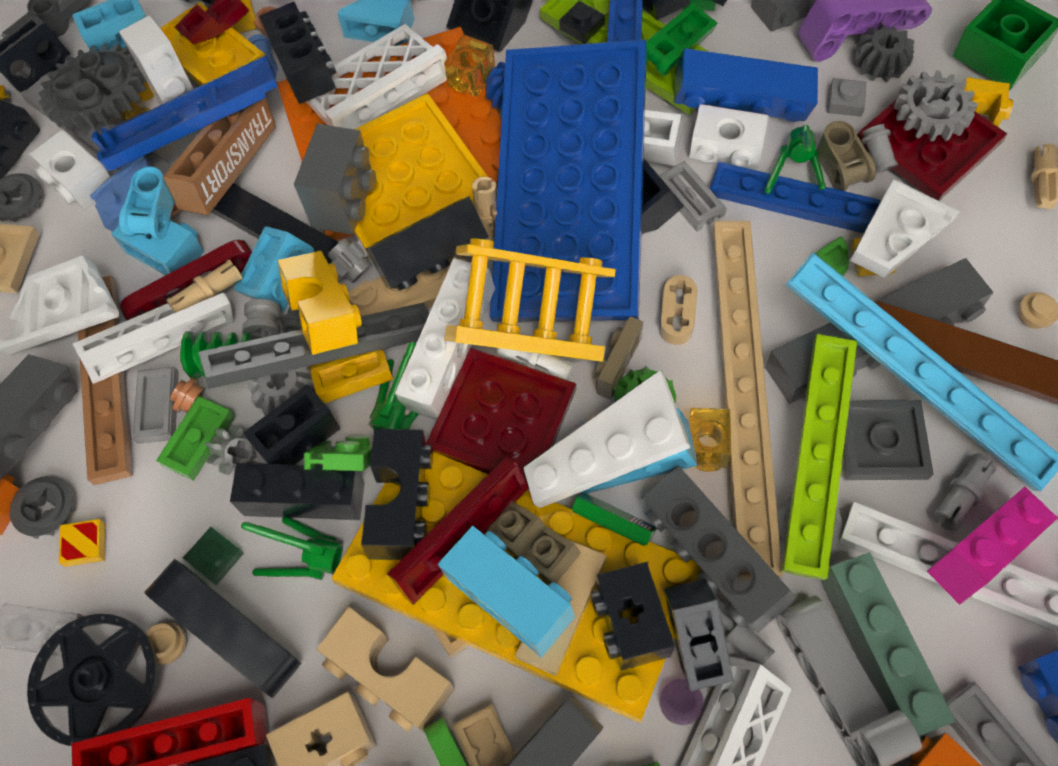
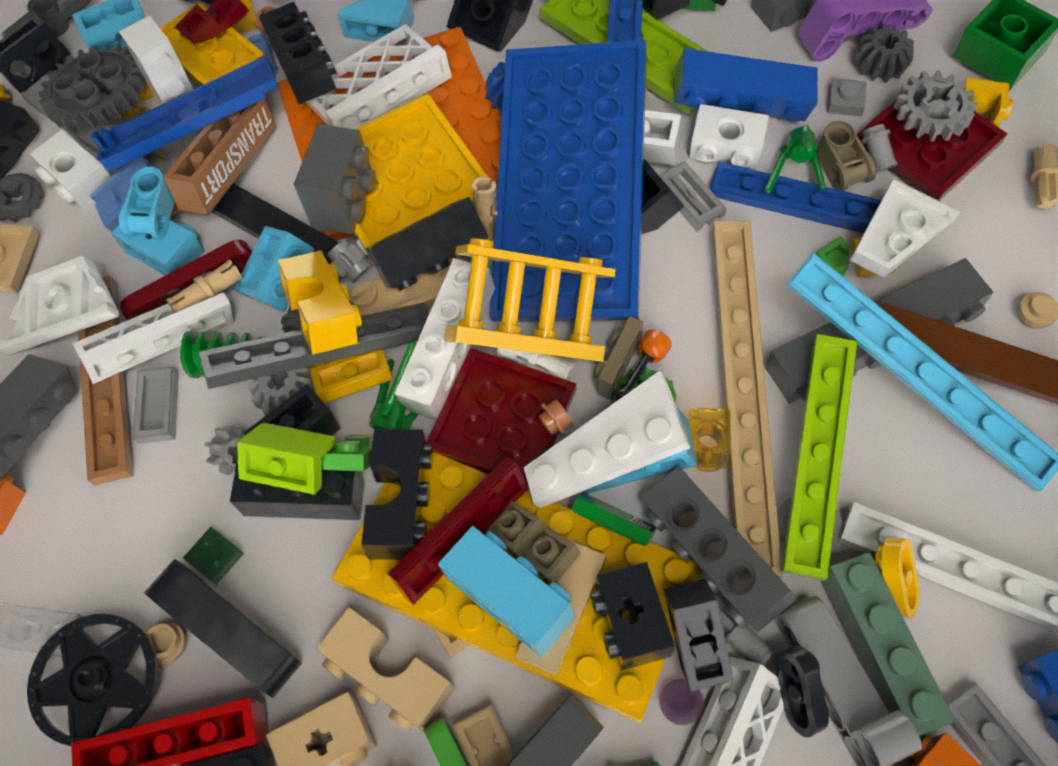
dark grey gear [10,476,76,539] -> none
yellow tile [59,519,105,567] -> none
bright green plate [156,396,235,481] -> none
nougat plate [170,377,205,413] -> none
green plant [241,516,343,580] -> none
light grey wheel [242,299,281,340] -> none
clear yellow brick [444,35,495,97] -> none
black plate [559,0,605,44] -> none
green plate [646,3,718,77] -> none
tan beam [660,275,697,345] -> none
dark grey plate [844,400,934,480] -> none
dark pink arch [927,487,1058,605] -> none
light grey pin [933,454,997,531] -> none
none -> lime panel [237,423,335,495]
none -> nougat plate [538,399,573,437]
none -> orange hinge [614,329,672,401]
none -> black plate [775,645,829,738]
none -> yellow plate [876,537,920,618]

